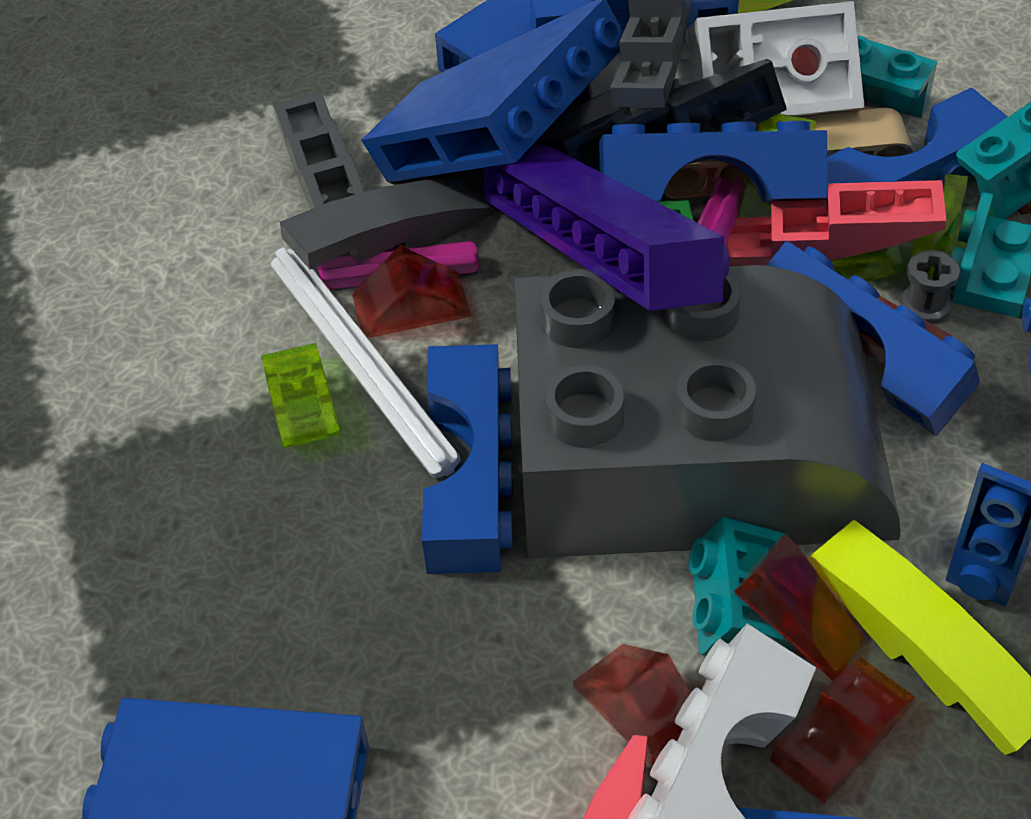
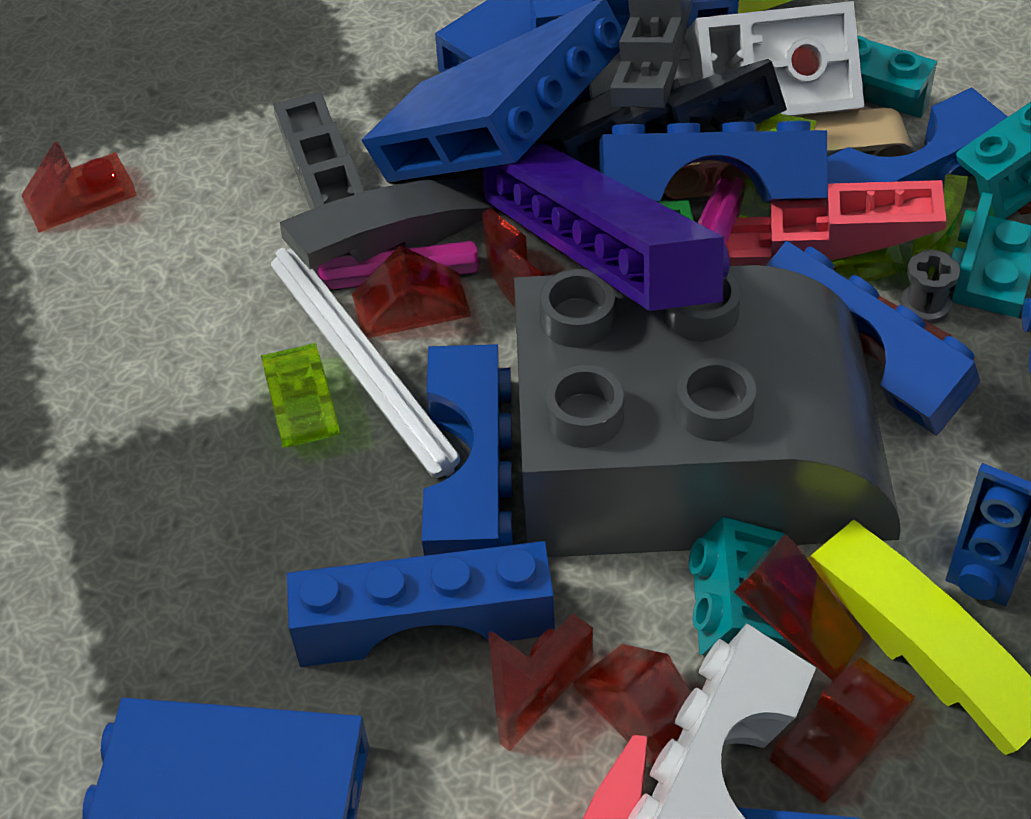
none -> clear red slope [21,141,137,233]
none -> blue arch [287,541,555,667]
none -> clear red slope [482,208,546,307]
none -> clear red slope [488,613,593,751]

